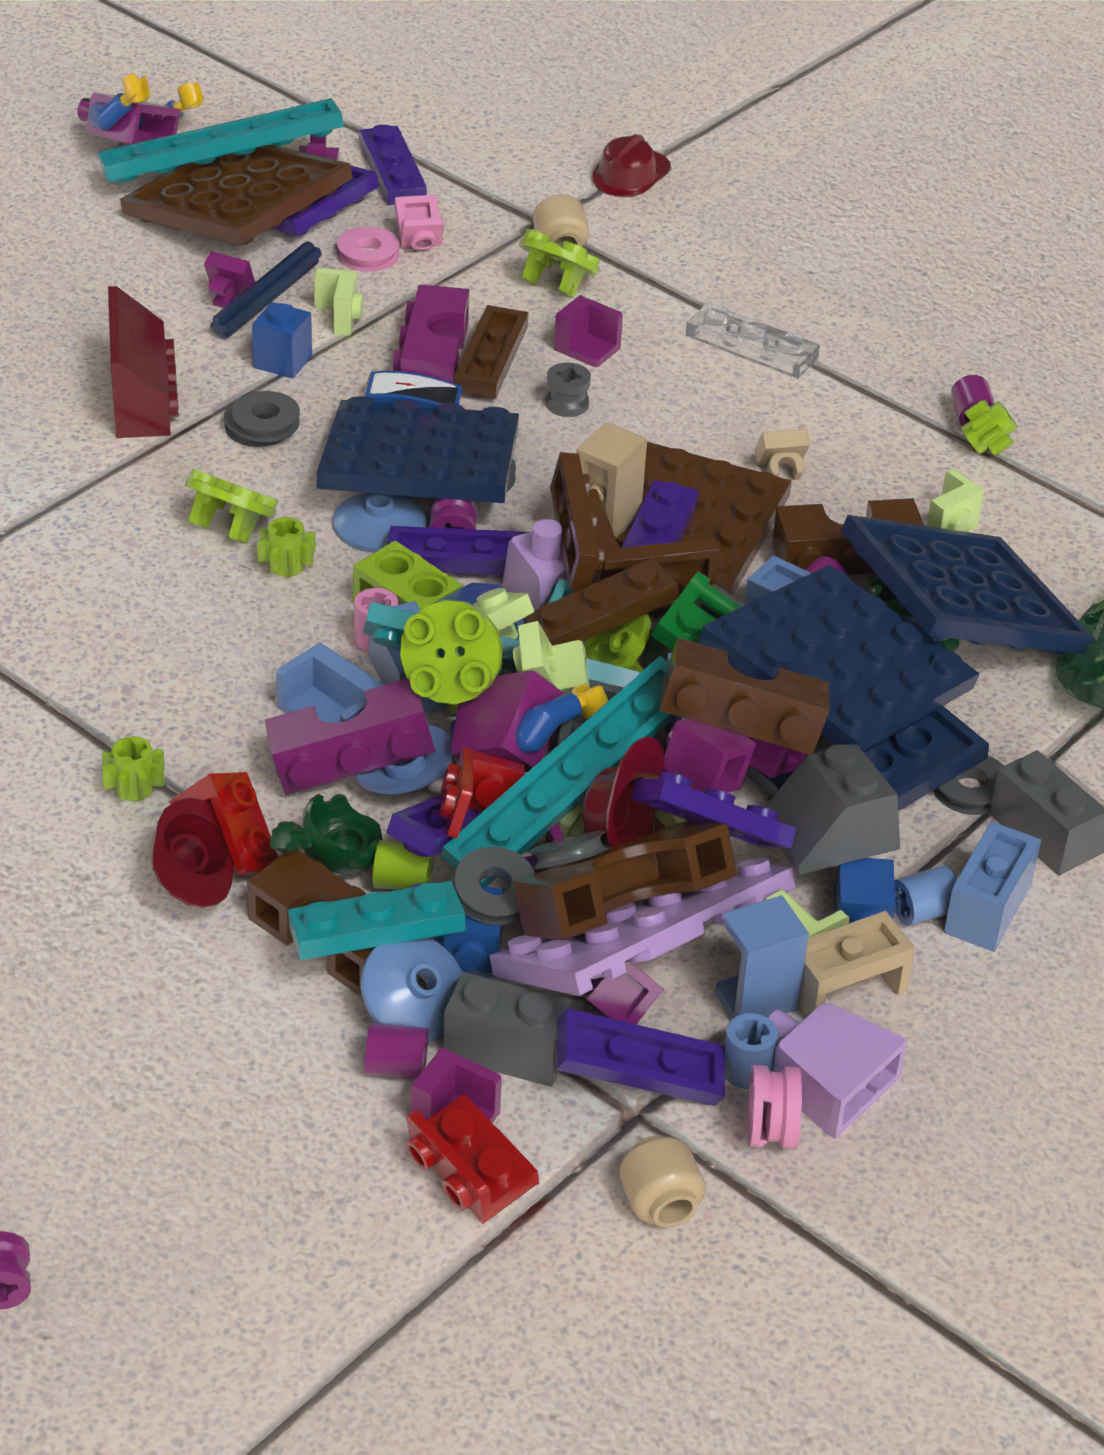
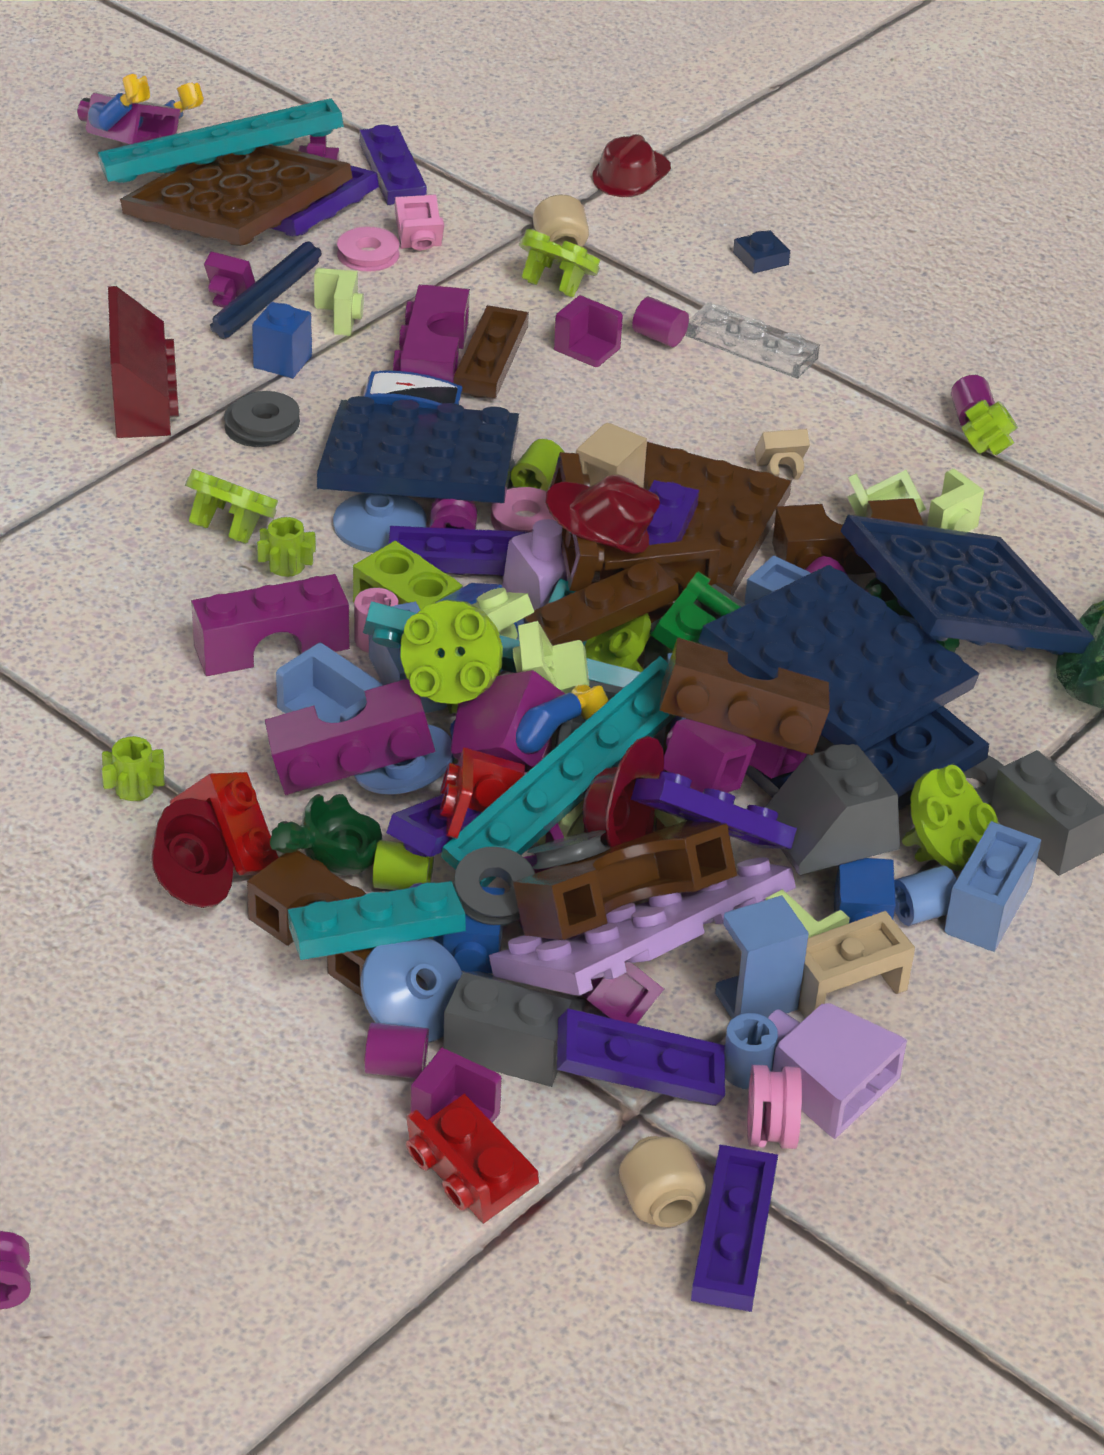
dark grey wheel [546,362,591,417] -> none
none -> magenta arch [191,574,350,676]
none -> bright pink piece [491,487,556,532]
none -> lime piece [511,439,564,492]
none -> dark red piece [545,474,660,554]
none -> magenta piece [632,296,689,348]
none -> dark purple plate [691,1144,778,1312]
none -> dark blue plate [733,230,791,274]
none -> yellowish green bracket [847,470,926,517]
none -> lime plate [902,765,998,871]

